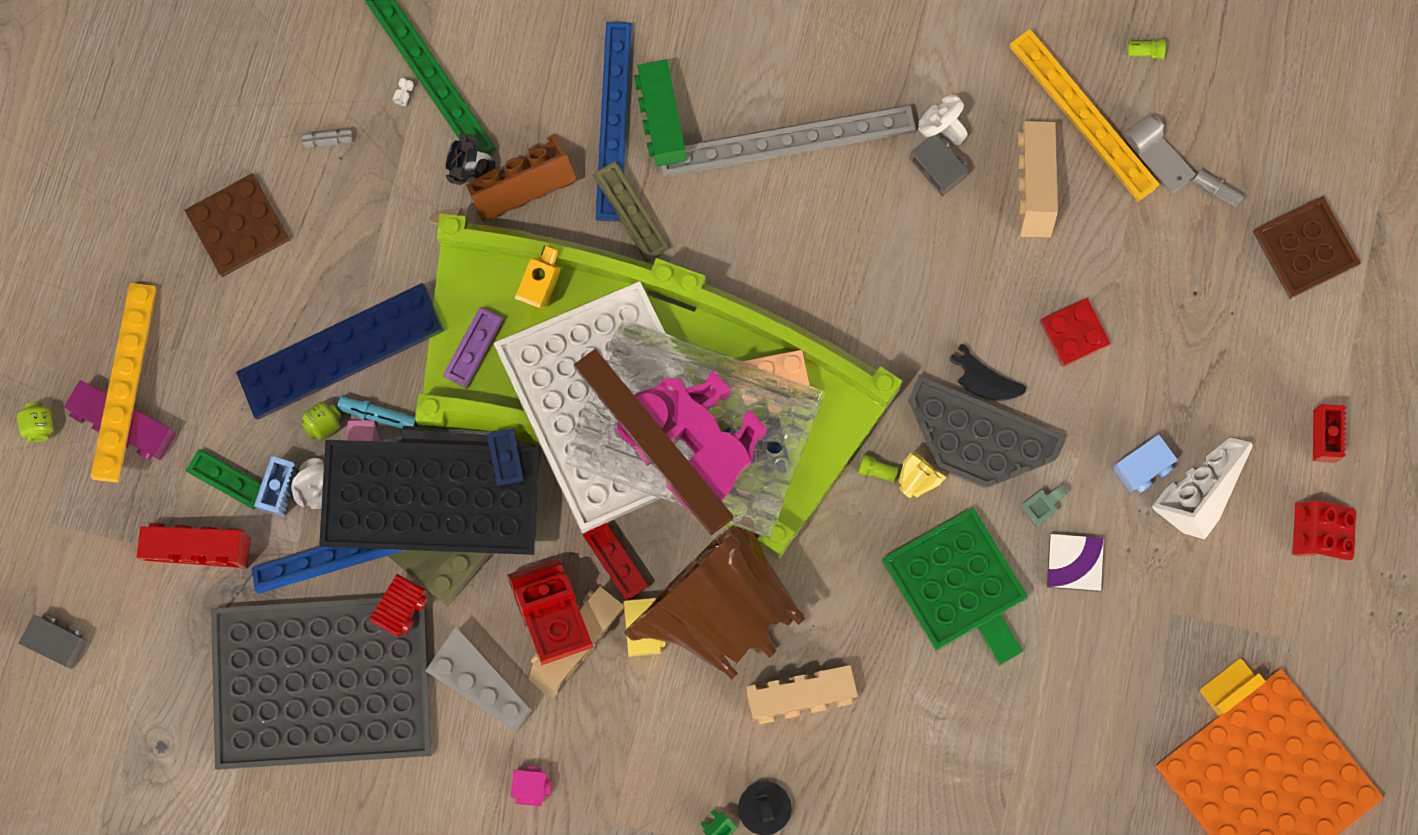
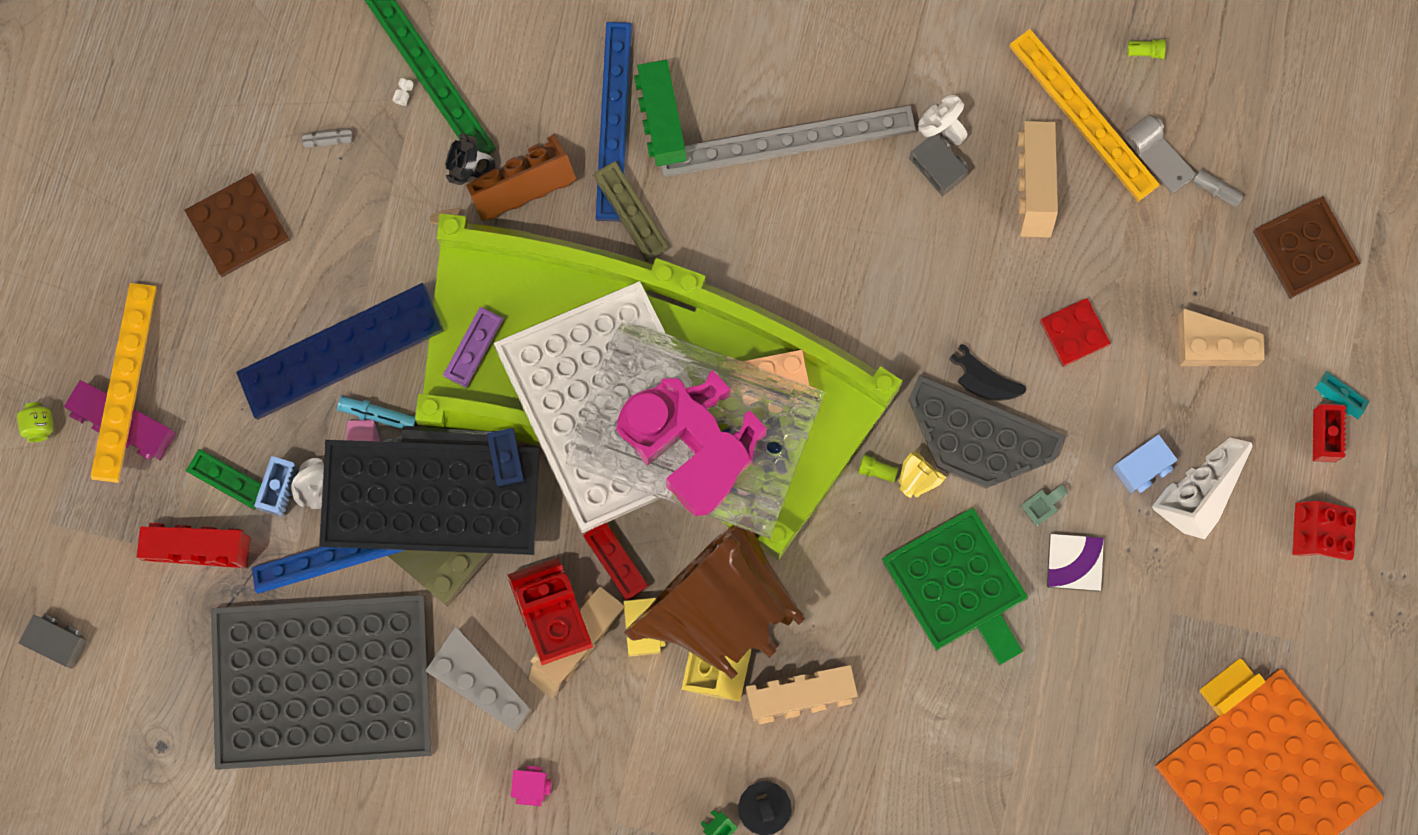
lime head [301,402,341,441] -> none
red brick [369,574,428,638] -> none
yellow torso [515,245,561,308] -> none
reddish brown tile [573,348,734,536] -> none
none -> light yellow slope [681,649,751,701]
none -> tan wedge [1178,309,1265,366]
none -> teal plate [1315,370,1370,420]

